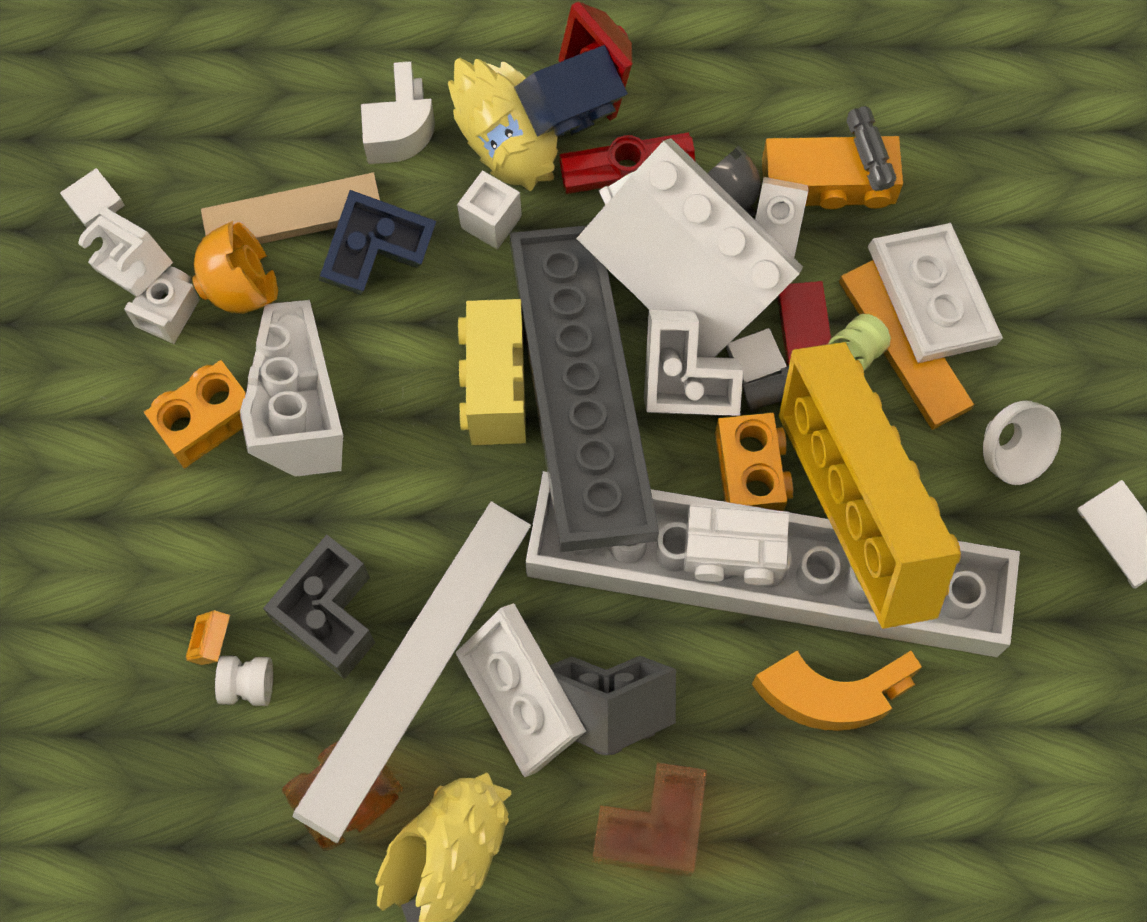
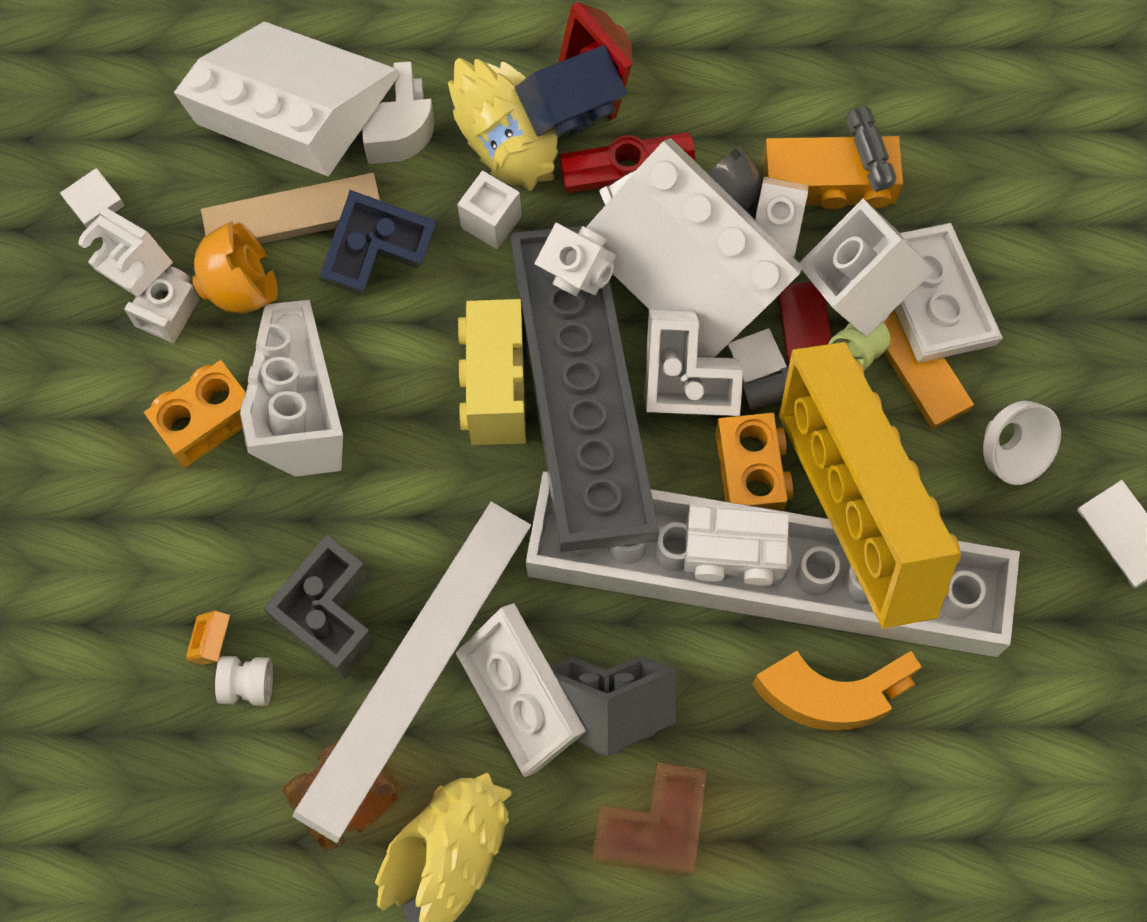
none -> white slope [174,22,400,177]
none -> white brick [534,223,617,296]
none -> white brick [800,199,934,337]

